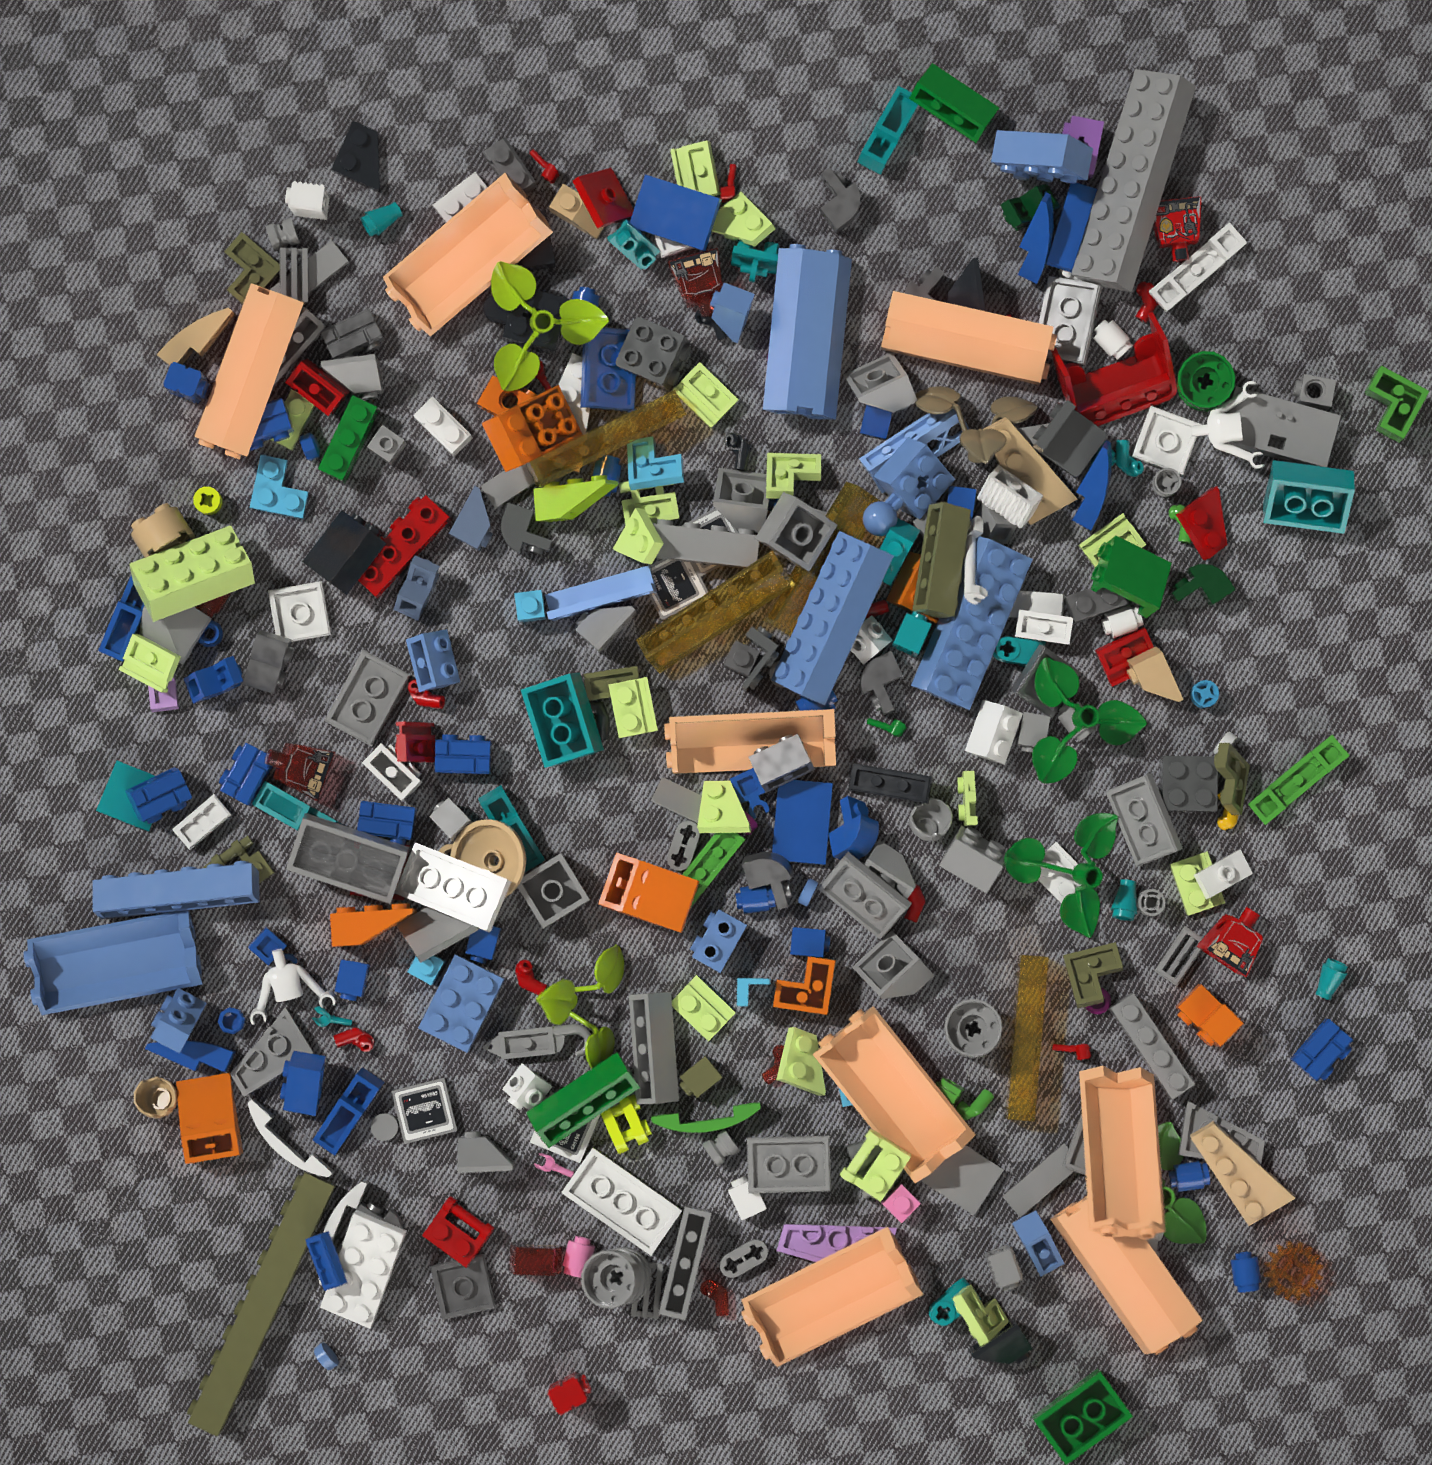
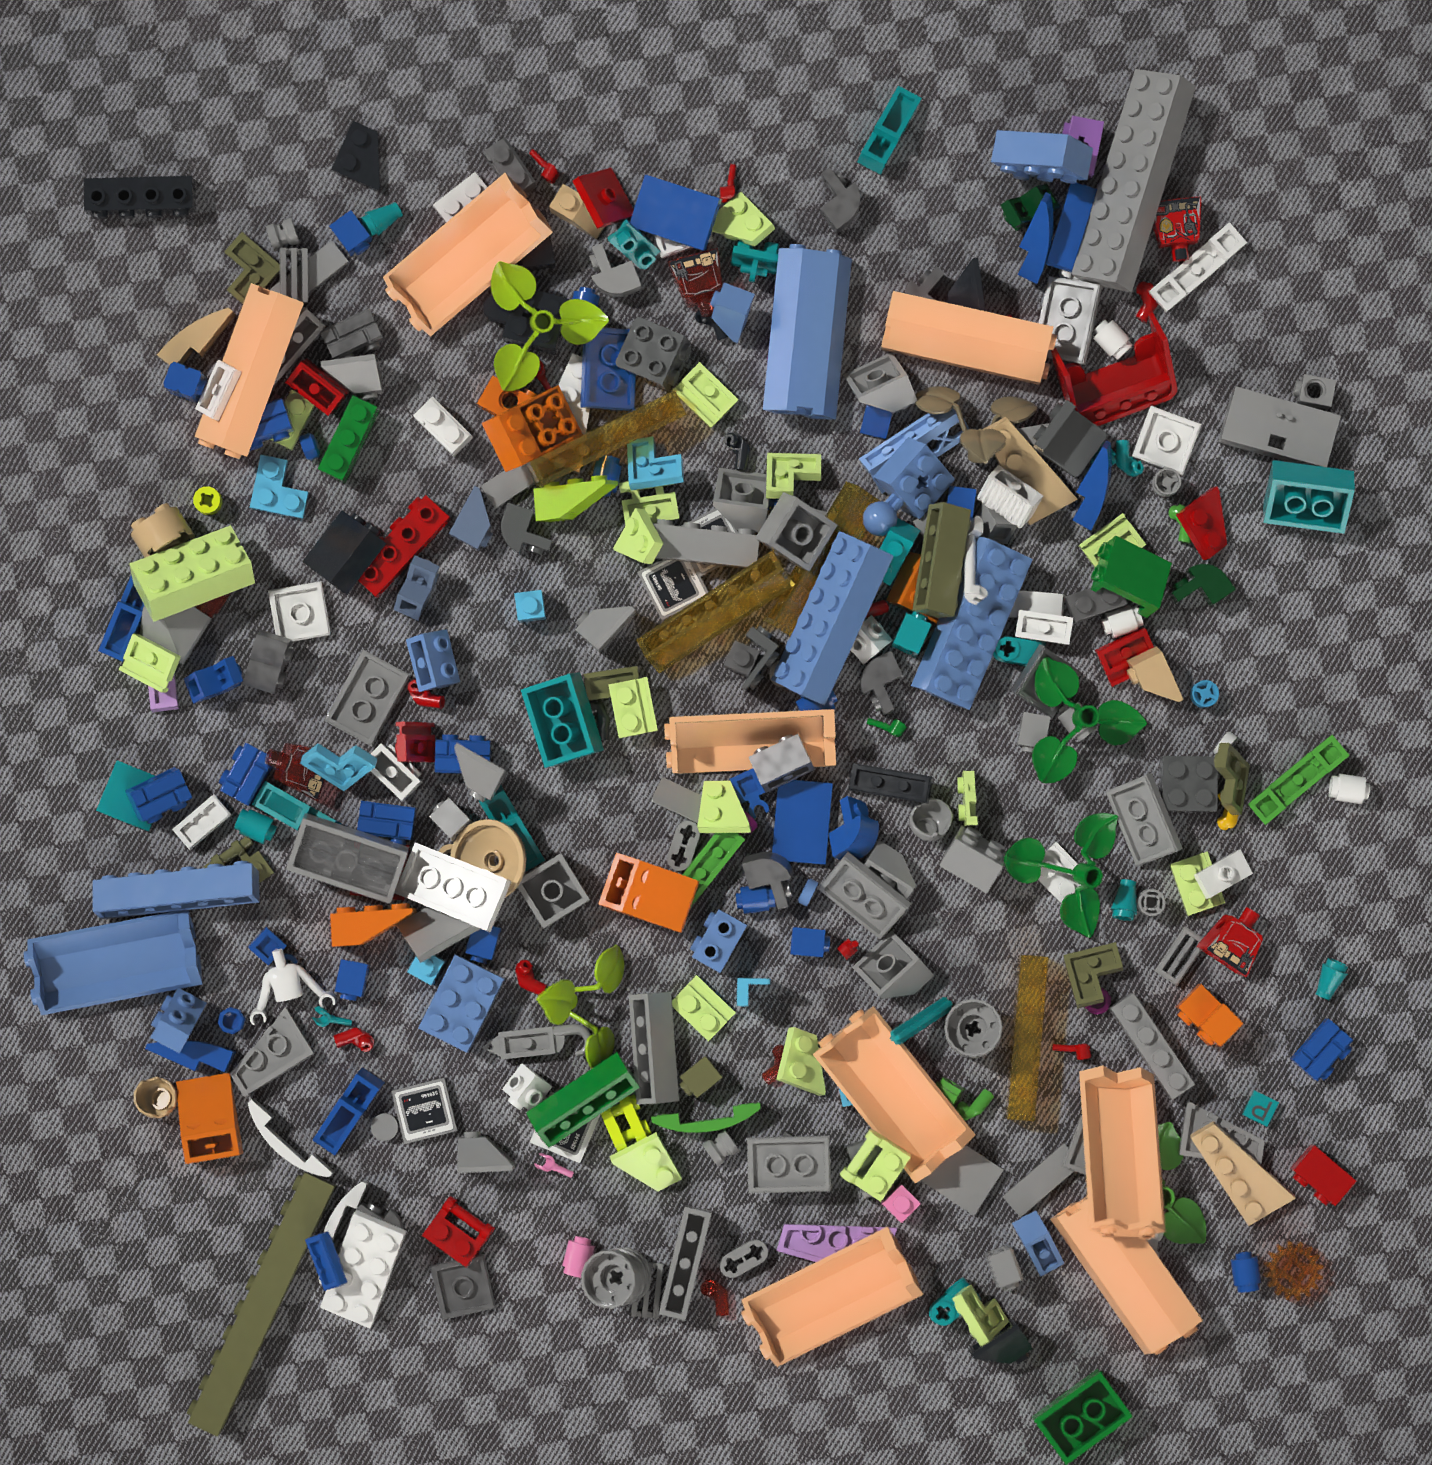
blue plate [198,620,223,647] -> none
blue brick [280,1051,326,1116] -> none
white brick [285,181,330,220] -> none
medium blue tile [314,1342,339,1370] -> none
light grey brick [367,425,407,466] -> none
clear red torso [509,1244,562,1276] -> none
light blue fence [545,566,657,621] -> none
red brick [548,1371,592,1415] -> none
white plate [561,1147,682,1256] -> none
yellowish green plate [670,141,720,196] -> none
white brick [728,1176,767,1220] -> none
orange brick [773,956,835,1015] -> none
red arm [904,883,925,923] -> none
green brick [909,63,999,143] -> none
white brick [965,700,1023,765] -> none
blue brick [1169,1161,1210,1192] -> none
green wheel [1176,351,1235,411] -> none
white piece [1191,381,1264,469] -> none
bright green brick [1364,366,1429,443] -> none
none -> black brick [84,176,196,219]
none -> white tile [195,360,241,421]
none -> teal brick [234,809,277,844]
none -> medium azure plate [300,743,377,791]
none -> blue brick [329,210,372,256]
none -> light grey slope [454,743,508,802]
none -> light grey brick [589,243,642,297]
none -> yellowish green wing [610,1132,682,1191]
none -> red hand [837,939,858,960]
none -> teal axle [889,997,953,1045]
none -> teal tile [1242,1090,1279,1127]
none -> red brick [1290,1144,1356,1206]
none -> white brick [1329,774,1370,804]

